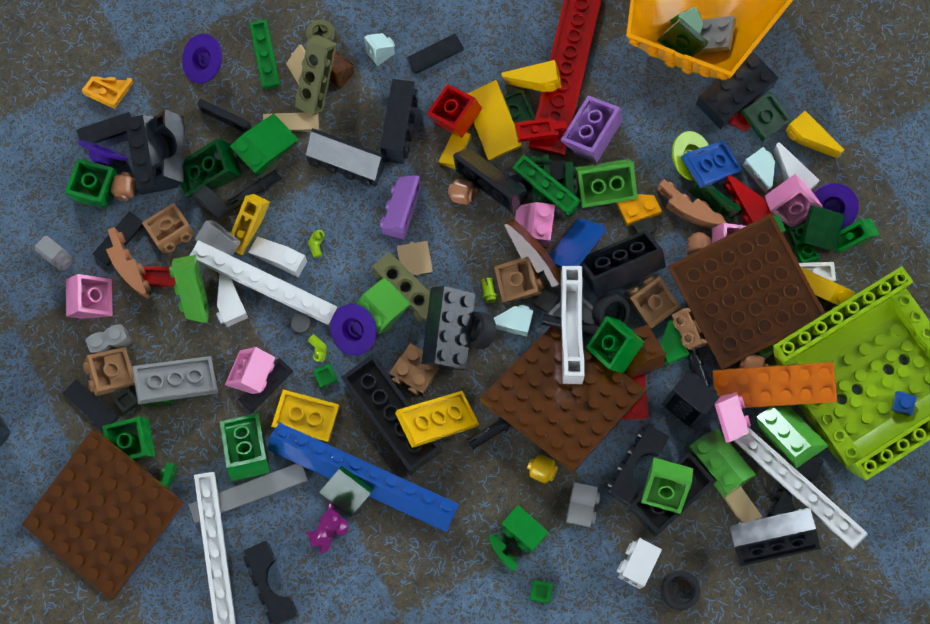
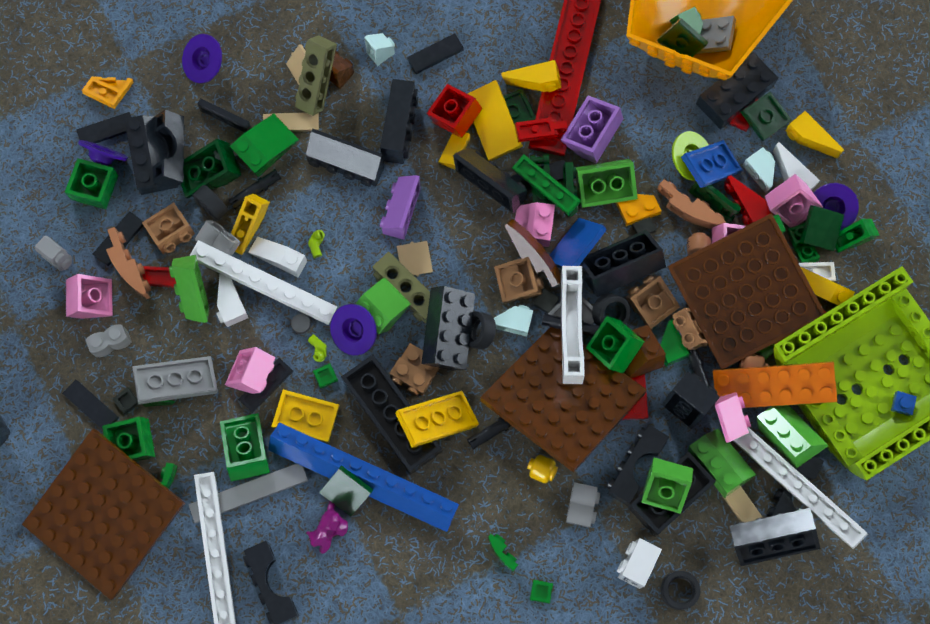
medium nougat plate [83,347,135,396] -> none
nougat head [110,172,136,201] -> none
green tile [249,19,281,90] -> none
olive gear [306,20,335,41] -> none
nougat head [448,179,477,205] -> none
lime pin [481,278,497,303] -> none
green brick [501,505,549,554] -> none

